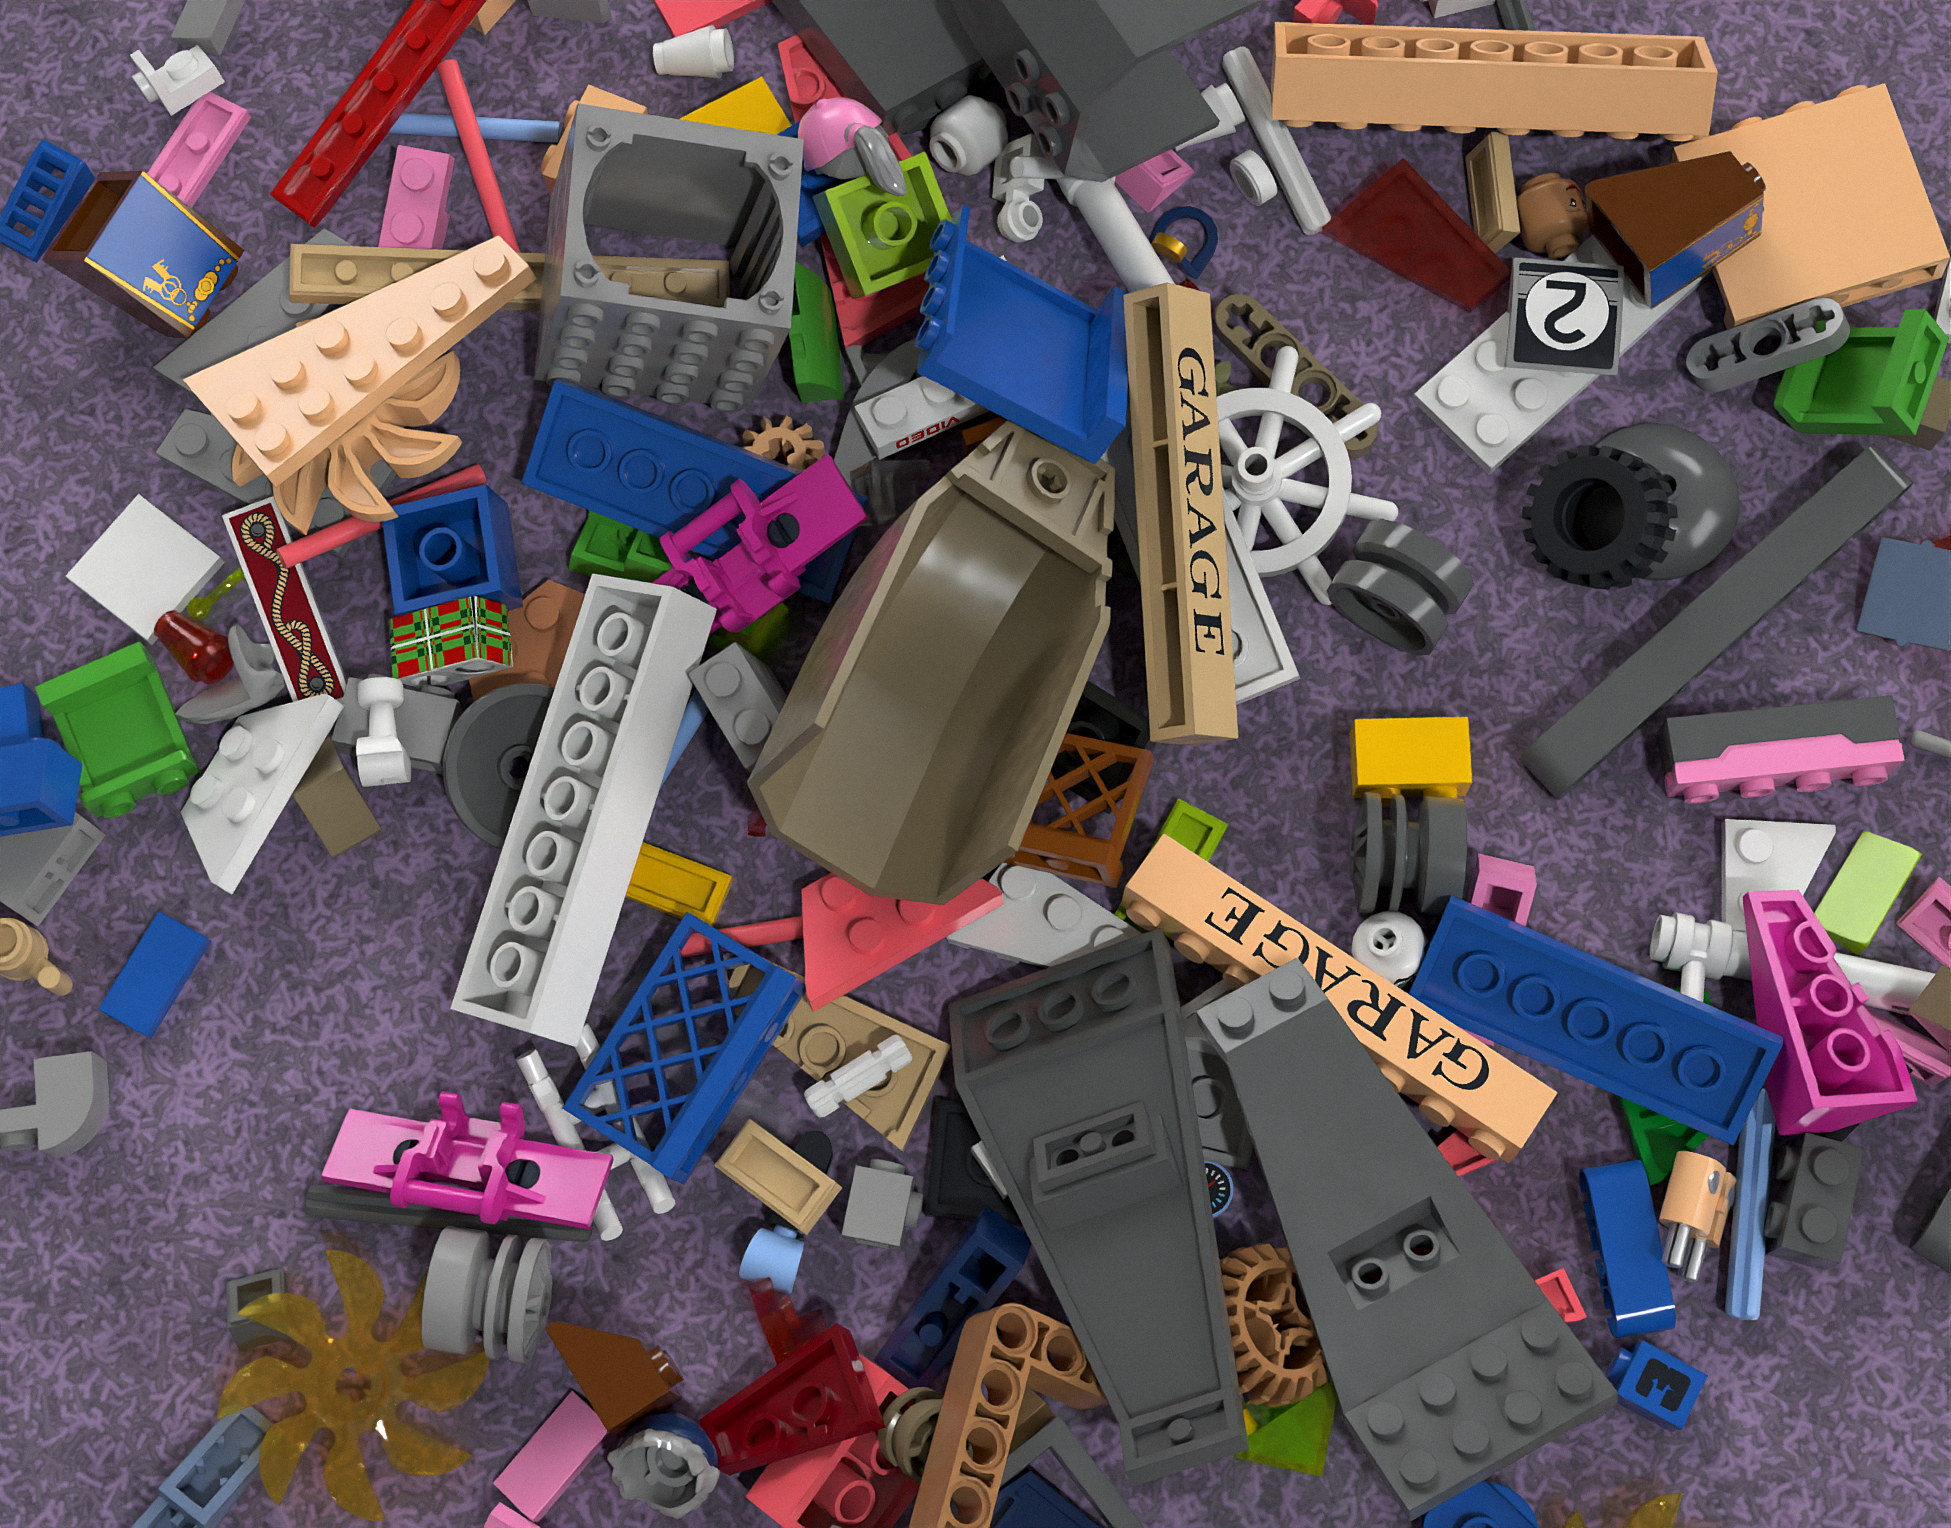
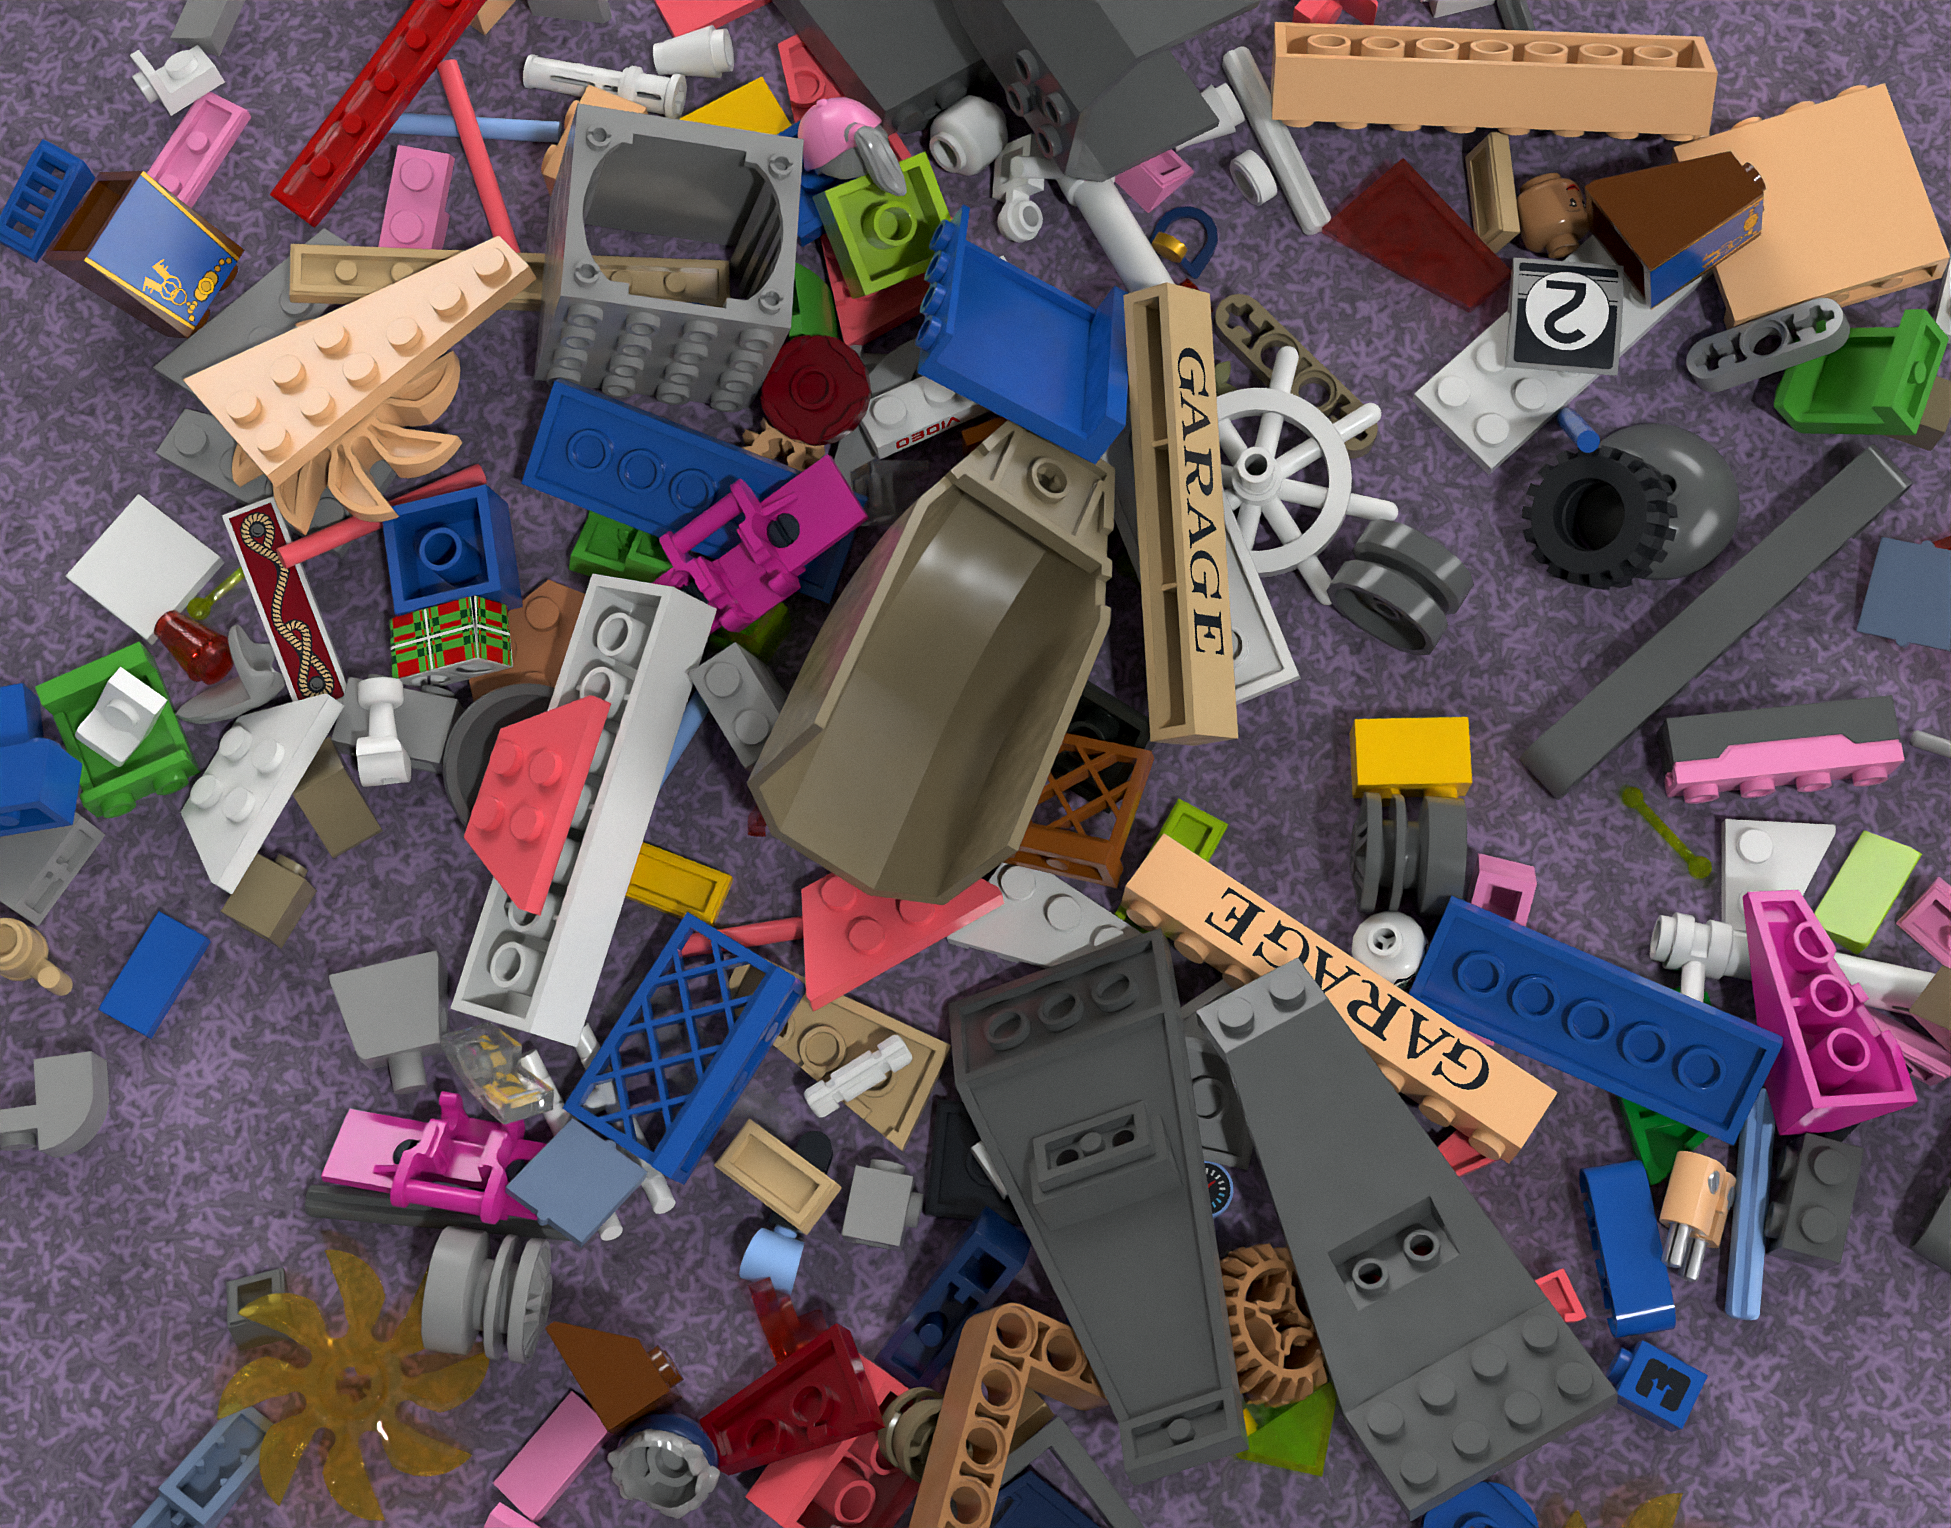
none -> white bracket [75,667,167,767]
none -> dark tan brick [220,853,317,949]
none -> light grey torso [329,951,449,1095]
none -> clear slope [440,1022,554,1125]
none -> coral wing [464,695,611,916]
none -> sand blue piece [505,1118,648,1248]
none -> white pin [523,54,687,119]
none -> dark red tile [761,335,872,446]
none -> blue bar [1556,407,1600,453]
none -> clear neon green hinge [1621,787,1712,880]

